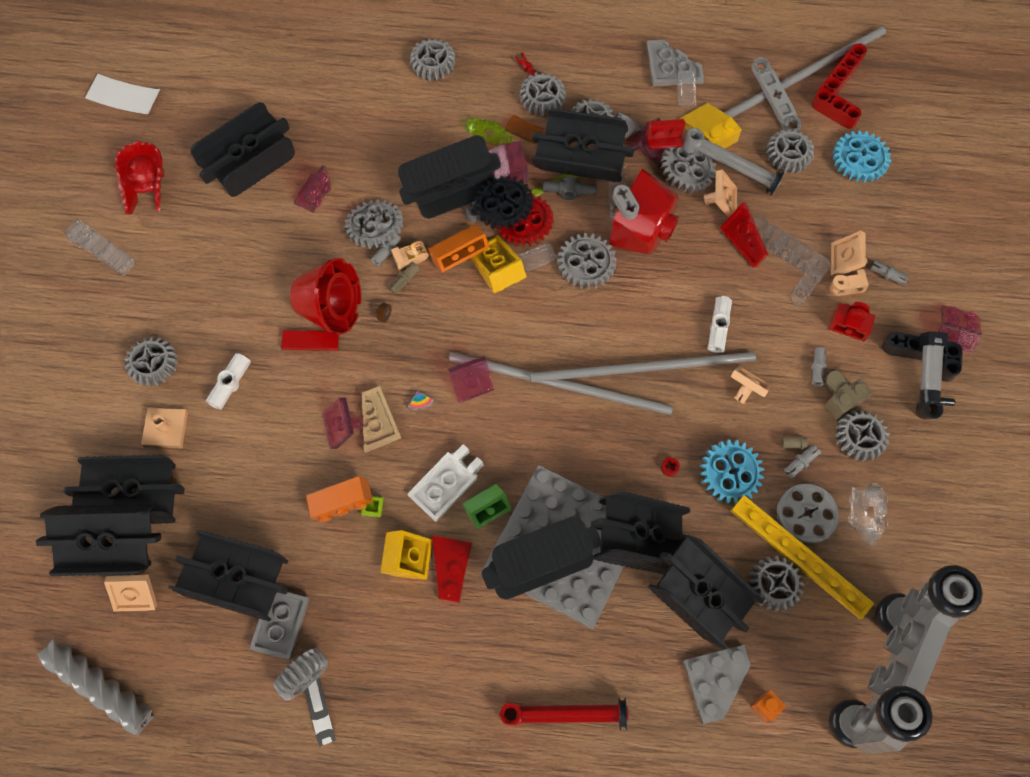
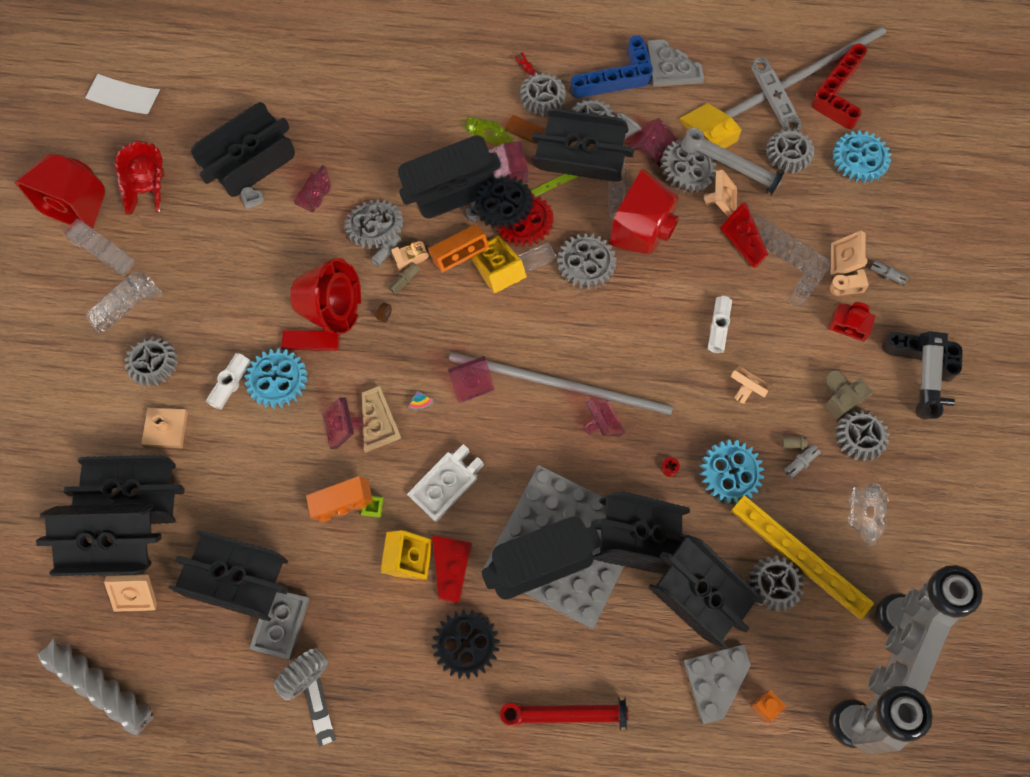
light grey gear [410,37,456,81] -> none
bright green brick [462,484,512,529] -> none
light grey piece [530,352,756,382] -> none
dark grey pin [542,176,597,200] -> none
light grey beam [613,185,639,220] -> none
red bracket [645,119,686,150] -> none
clear tile [677,70,696,107] -> none
light grey wedge [777,484,839,544] -> none
light grey pin [811,347,827,387] -> none
clear pink bracket [938,306,982,353] -> none
none -> red piece [14,154,106,233]
none -> clear beam [86,271,163,333]
none -> light grey tile [241,187,264,209]
none -> medium azure gear [244,348,308,409]
none -> black gear [432,609,500,680]
none -> blue beam [570,36,653,98]
none -> clear pink tile [583,398,625,437]

